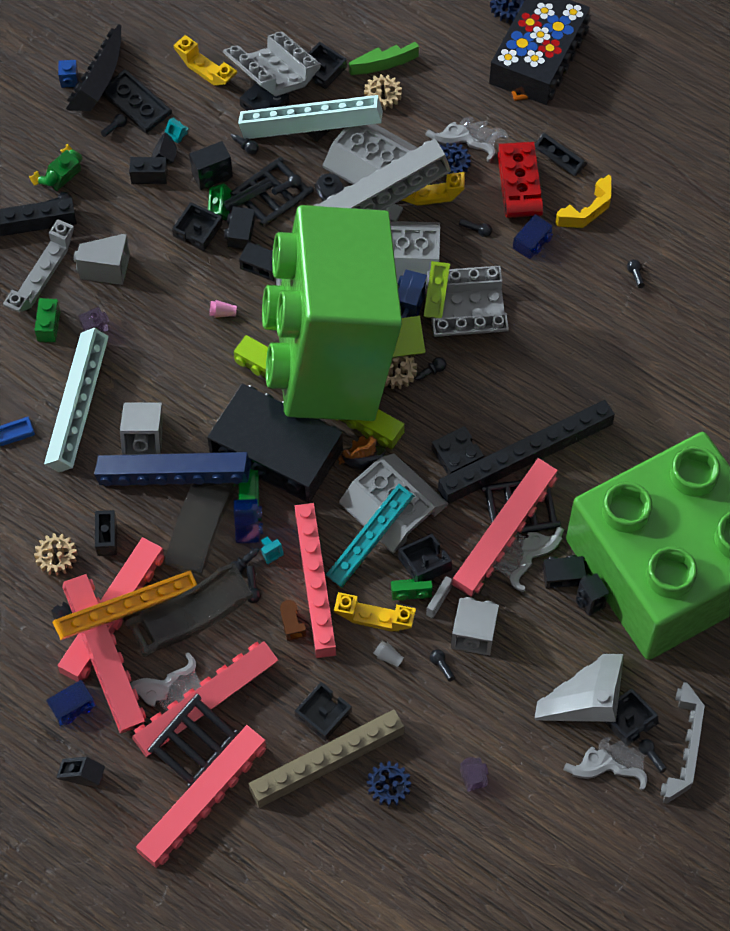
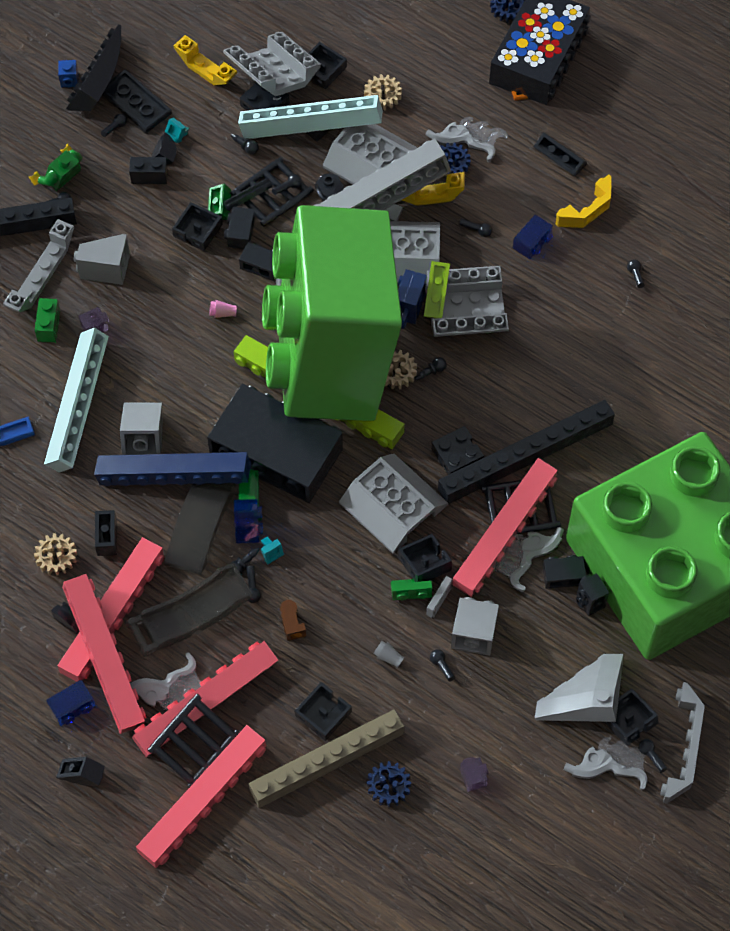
light orange tile [52,570,199,640] -> none
black brick [189,141,233,190] -> none
coral brick [294,503,336,658] -> none
teal tile [326,483,415,588] -> none
yellow slope [334,592,416,631] -> none
hair [338,436,386,470] -> none
bright green slope [349,42,419,75] -> none
lime tile [393,316,426,358] -> none
red hinge [498,142,543,218] -> none

